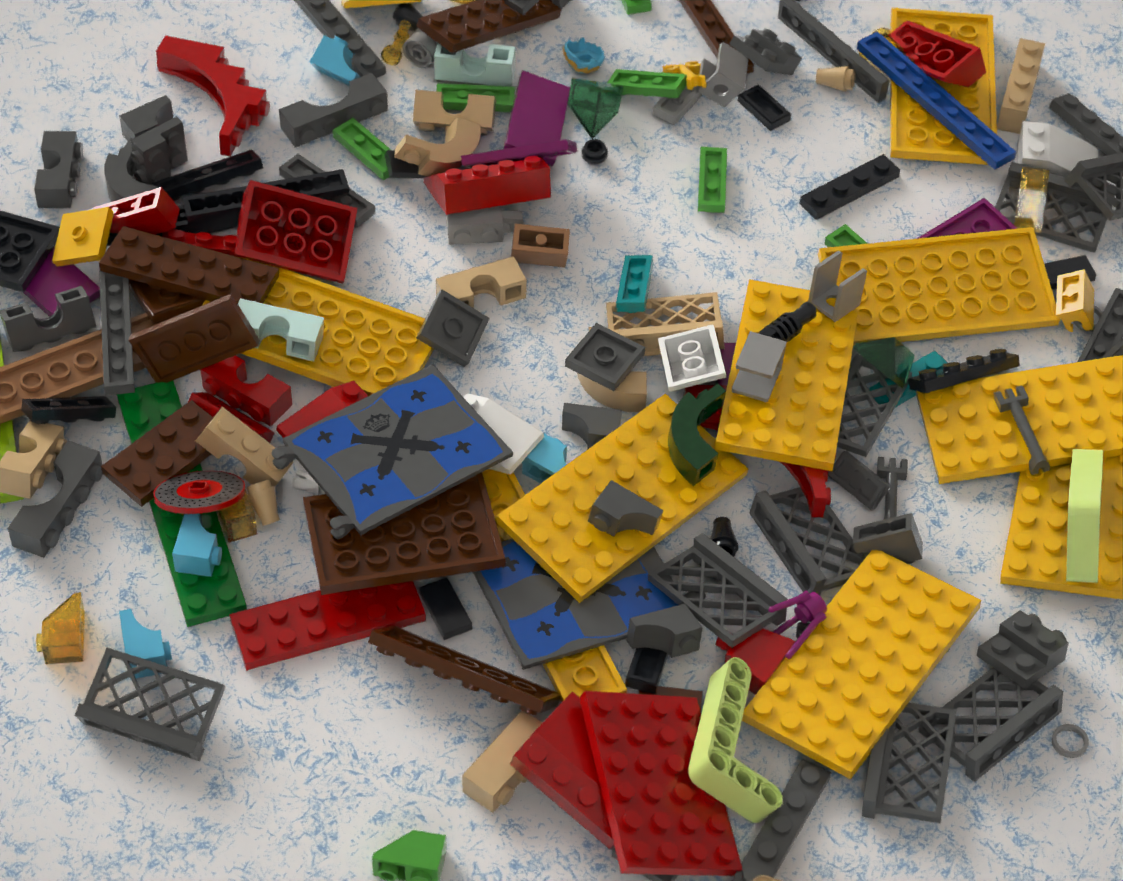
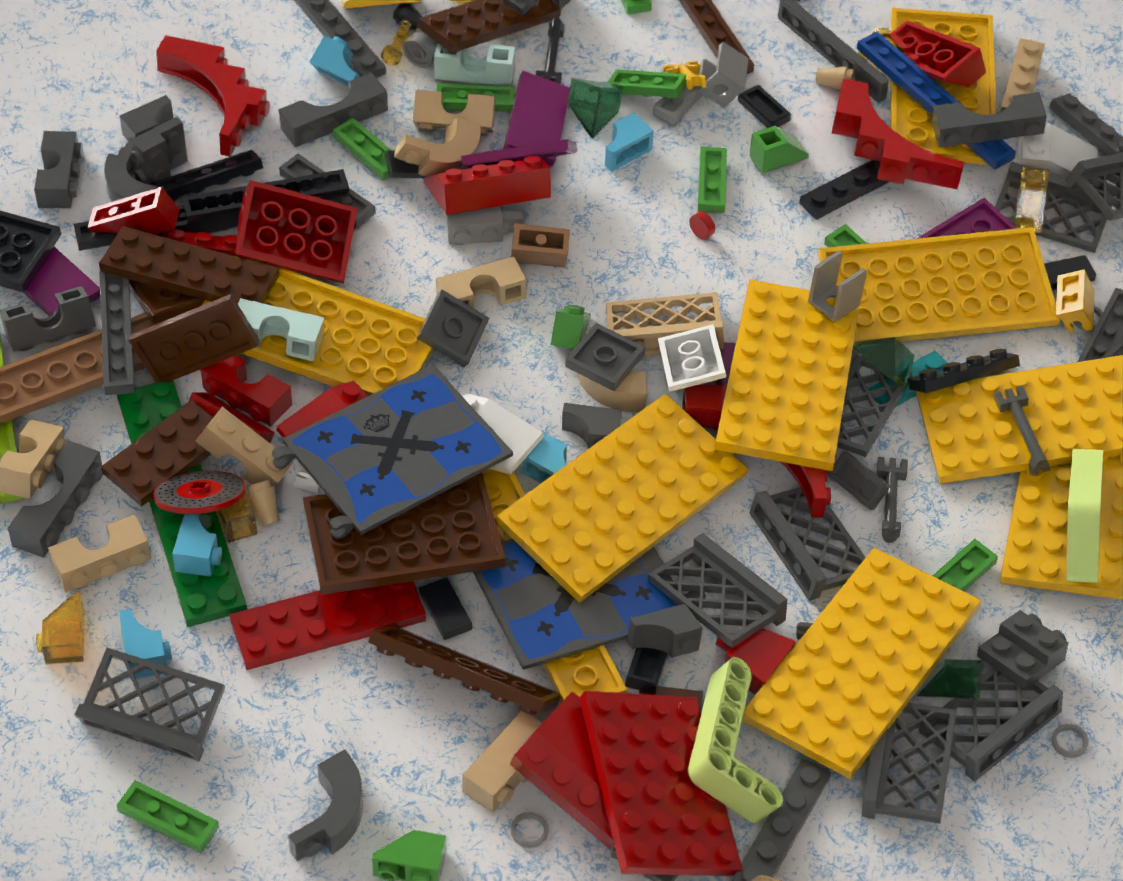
black plate [21,396,117,424] -> none
yellow plate [52,207,114,267] -> none
medium azure hair [563,37,605,74] -> none
black plate [581,139,608,164] -> none
dark grey arch [588,480,664,537] -> none
teal plate [616,255,653,313] -> none
dark green arch [668,384,726,486] -> none
black cone [710,517,738,557] -> none
dark grey plate [729,28,802,75] -> none
light grey piece [732,331,787,402] -> none
black hinge [759,302,817,343] -> none
magenta plant [768,590,827,659] -> none
dark grey arch [853,513,923,564] -> none
none -> tan arch [48,514,151,592]
none -> bright green plate [116,780,219,853]
none -> dark grey arch [288,749,363,861]
none -> light grey piece [511,812,548,848]
none -> black hinge [536,18,564,84]
none -> bright green slope [550,305,591,349]
none -> medium azure arch [605,113,654,172]
none -> red tile [689,211,715,240]
none -> bright green slope [749,126,809,173]
none -> red arch [831,78,964,190]
none -> clear green slope [917,659,984,698]
none -> dark grey arch [932,92,1047,147]
none -> bright green plate [932,539,998,591]

